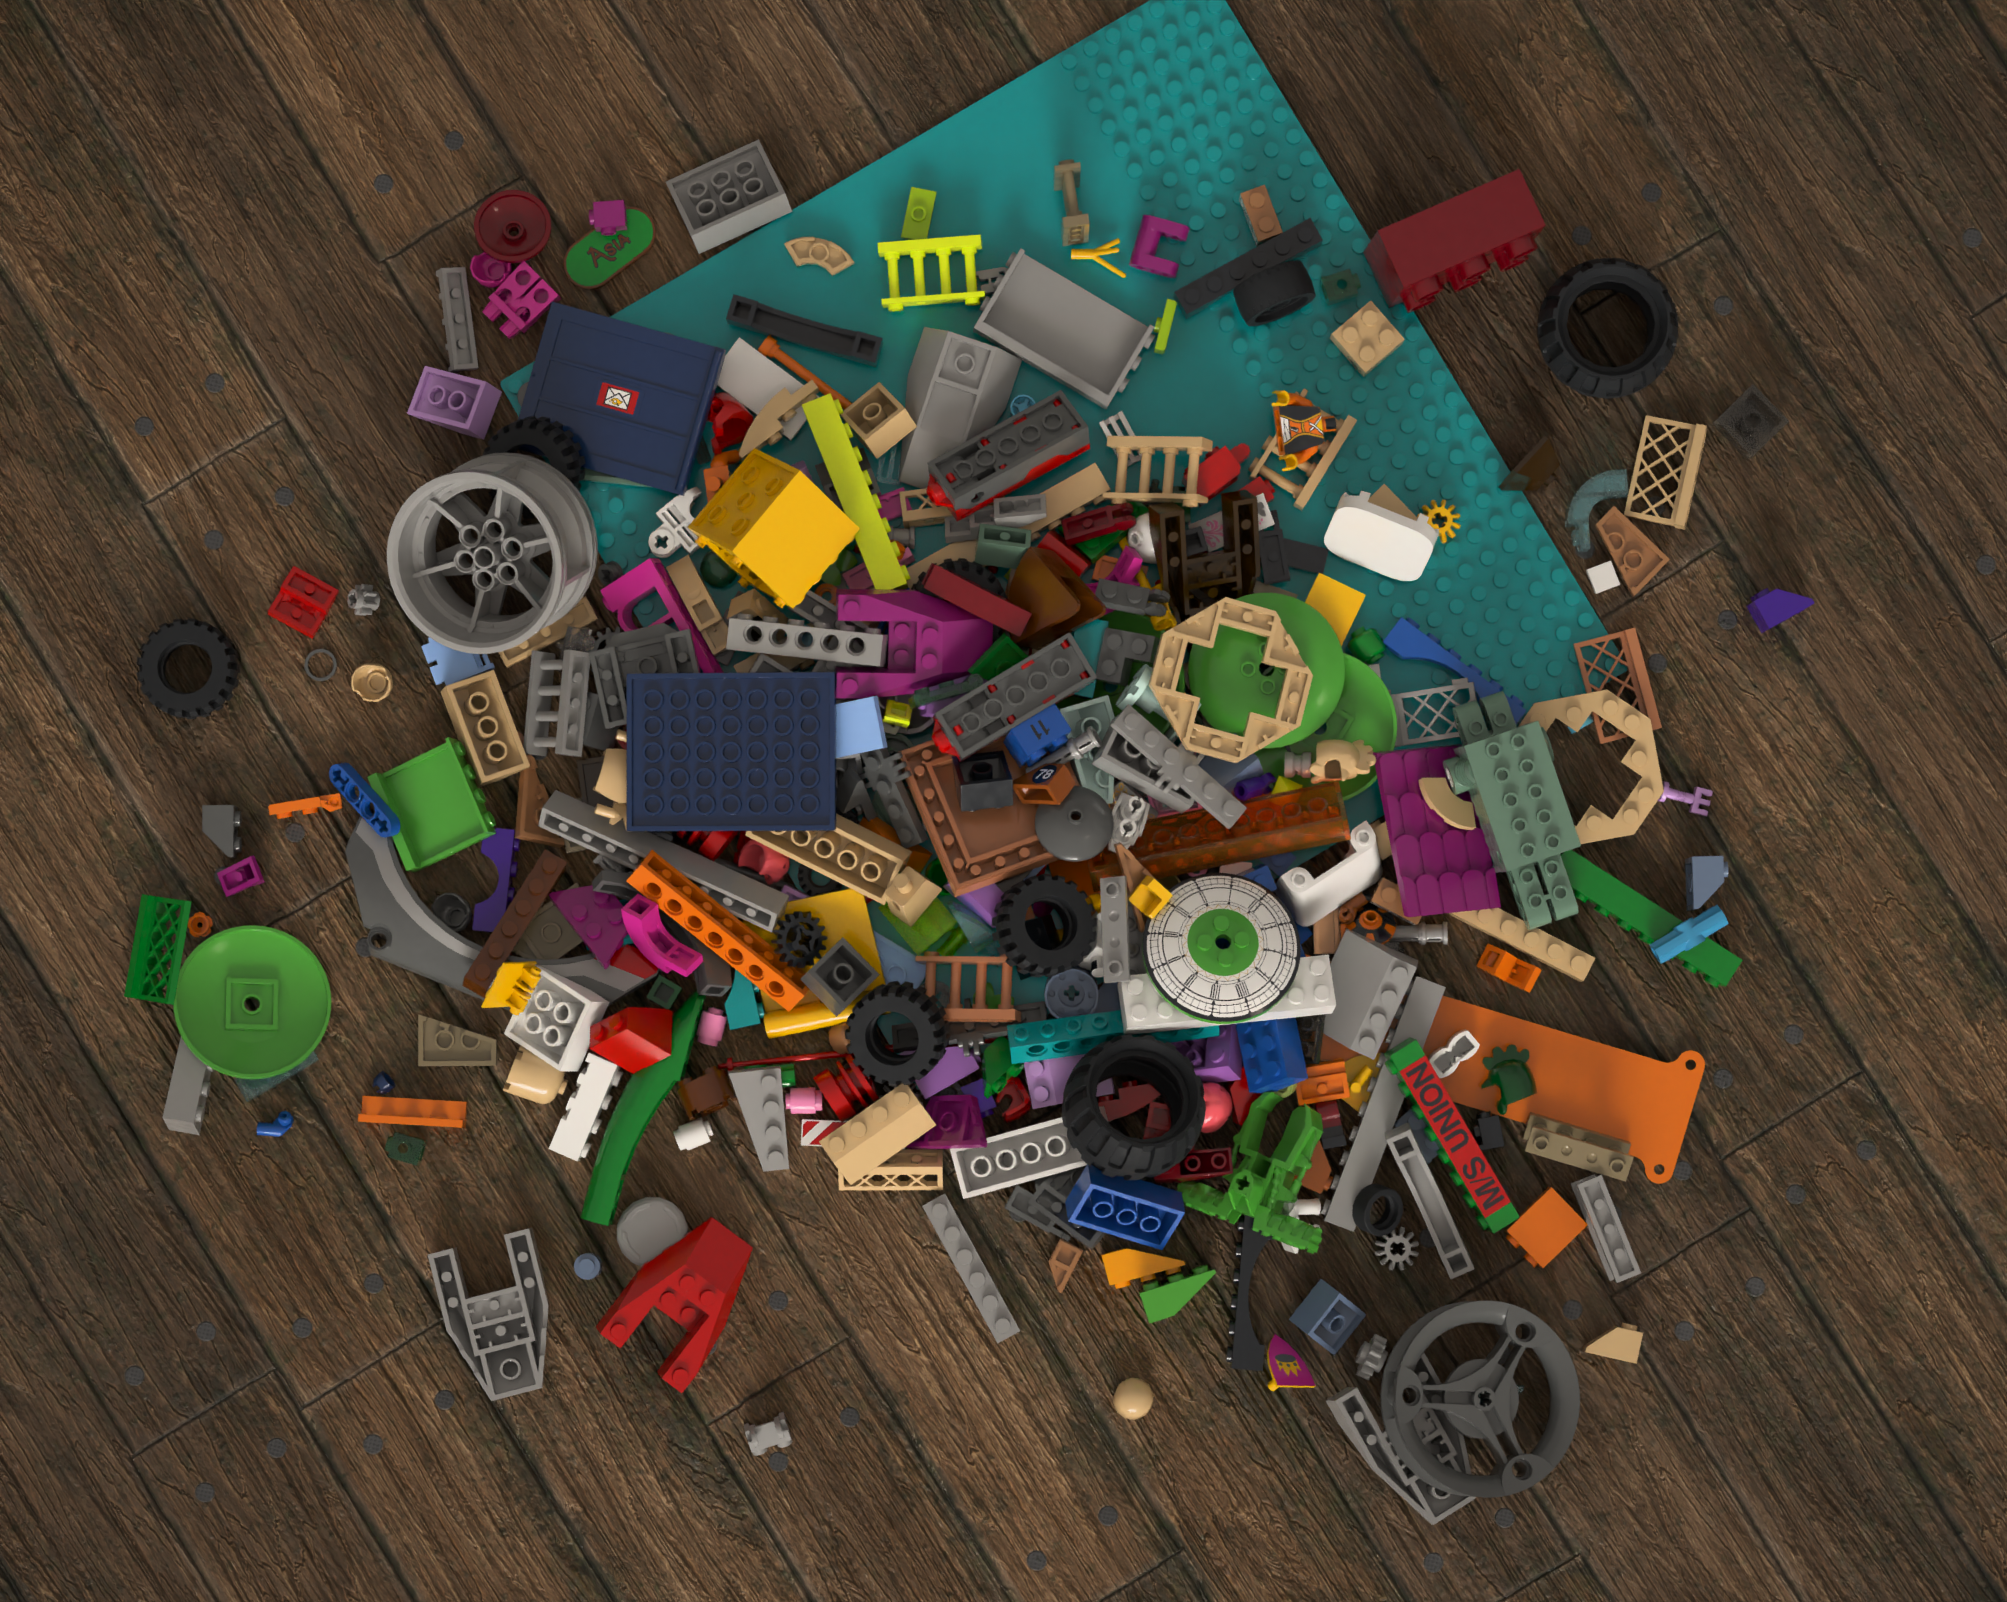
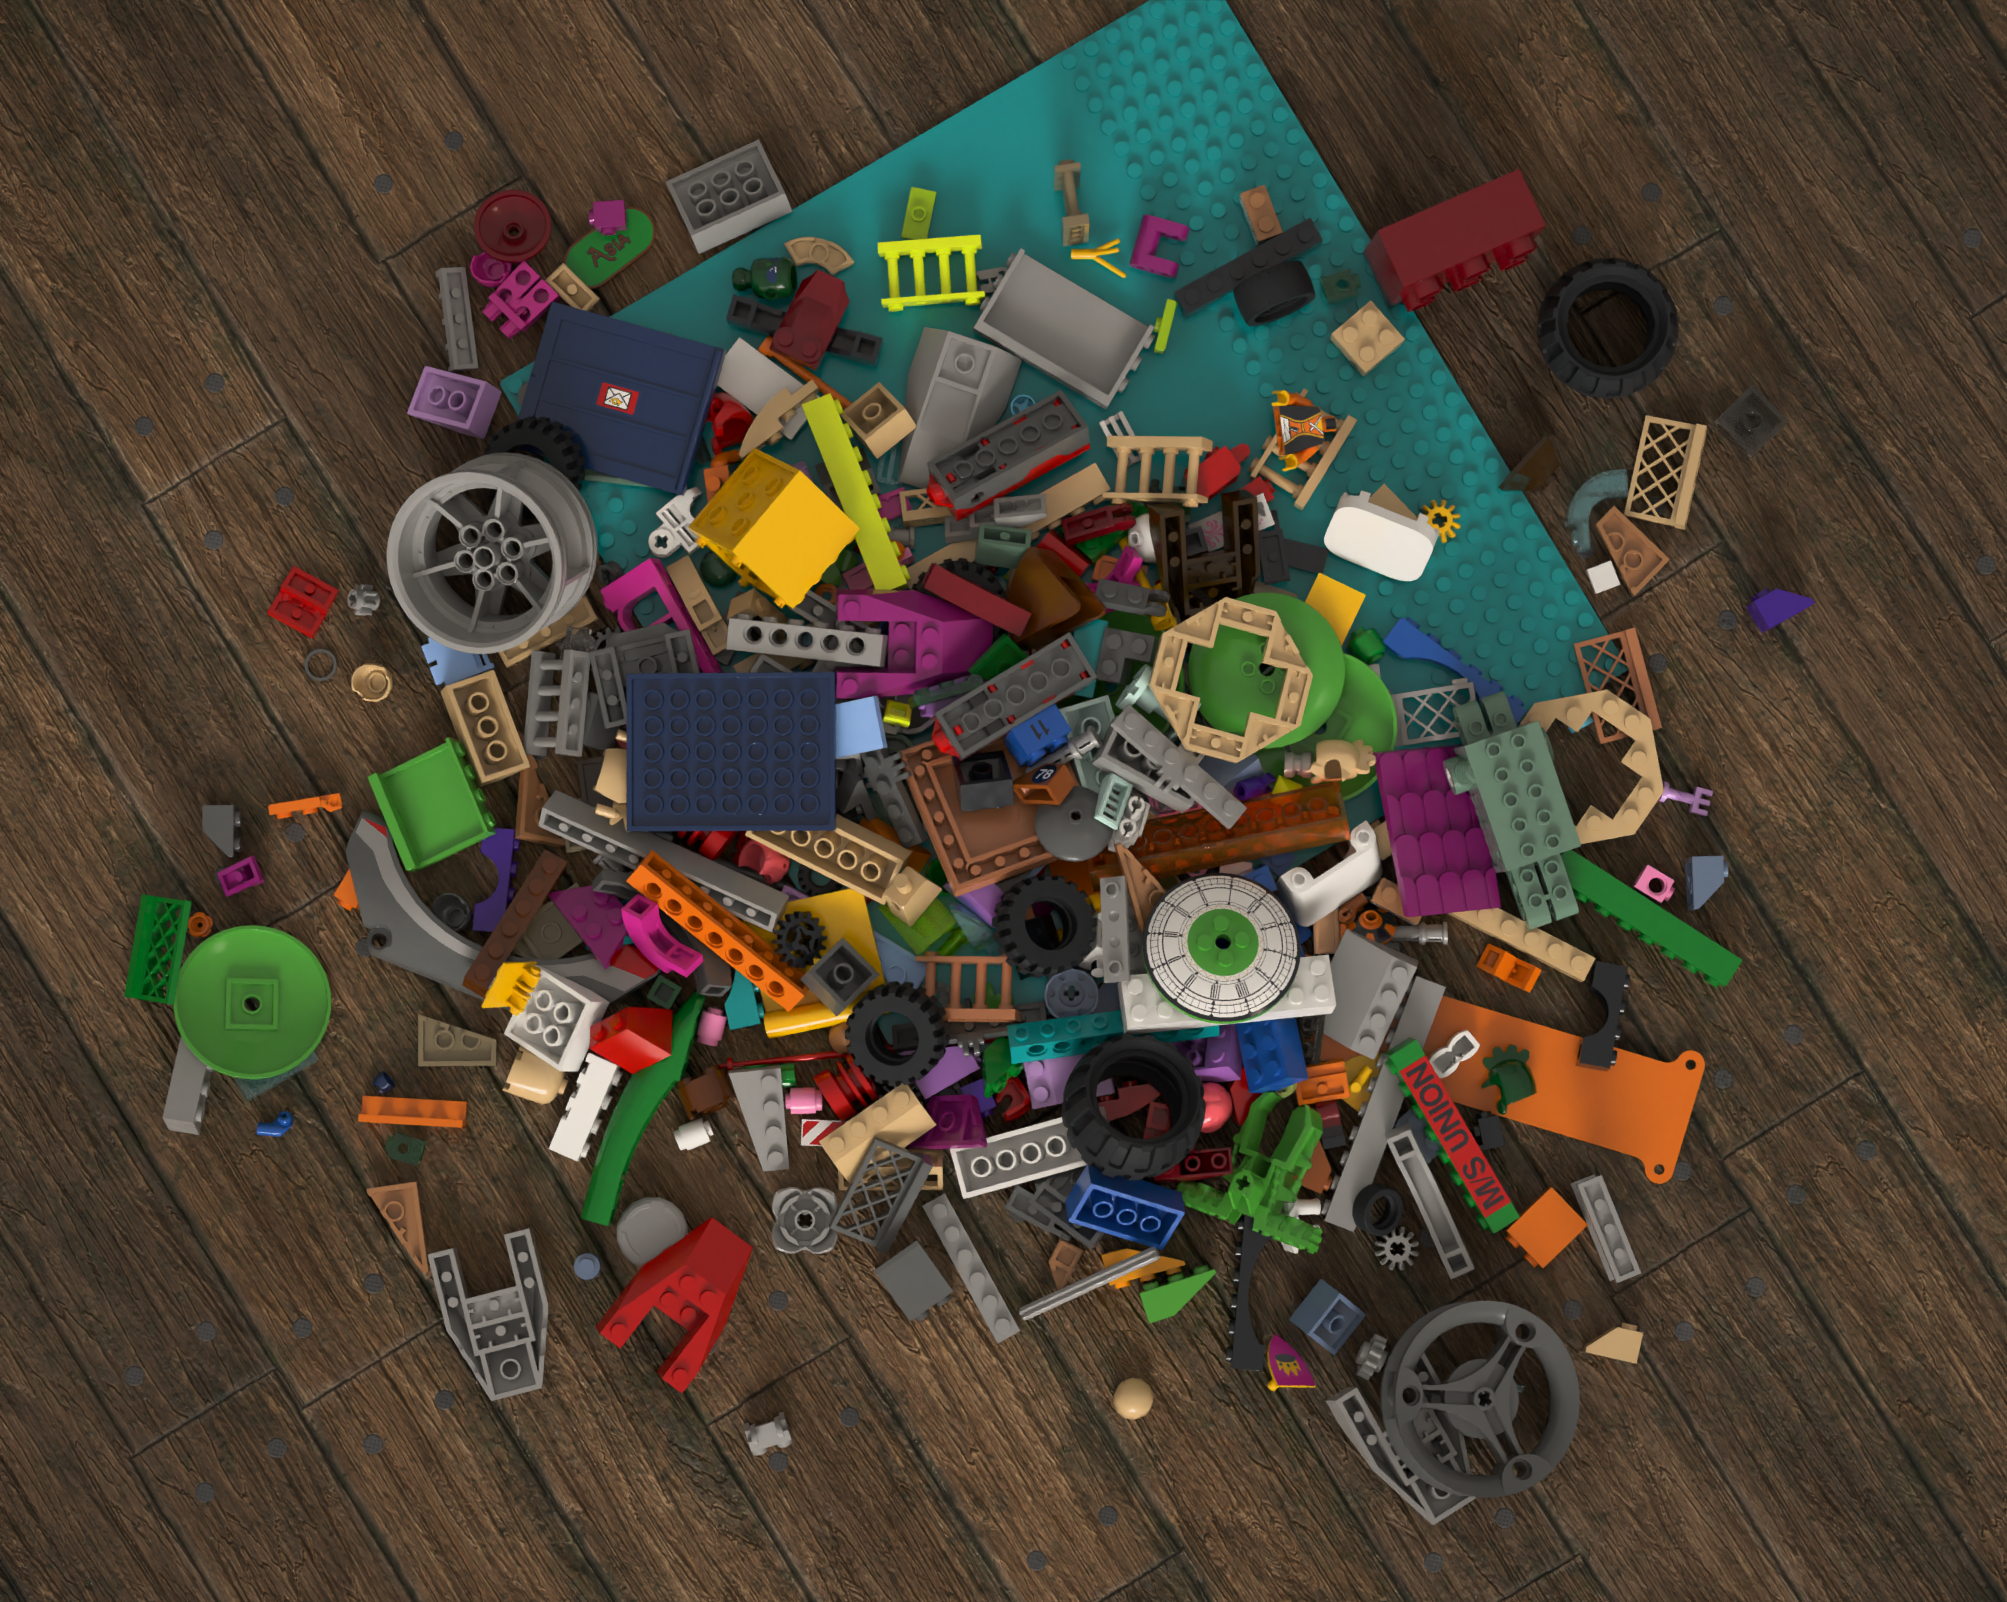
black tyre [136,618,240,719] -> none
blue beam [329,762,400,838] -> none
yellow panel [1128,875,1173,919] -> none
tan tile [1418,778,1476,830] -> none
dark tan fence [1523,1112,1634,1182] -> none
dark azure piece [1649,905,1729,964] -> none
none -> orange brick [333,869,359,911]
none -> medium nougat wing [367,1181,430,1273]
none -> tan slope [545,263,600,312]
none -> dark green piece [732,257,797,300]
none -> dark red slope [770,270,850,371]
none -> light grey brick [771,1187,838,1254]
none -> dark grey fence [829,1137,933,1255]
none -> dark grey slope [874,1239,954,1322]
none -> light grey axle [1019,1247,1160,1320]
none -> light aqua slope [1094,773,1133,830]
none -> black arch [1576,961,1630,1072]
none -> bright pink brick [1632,865,1675,904]

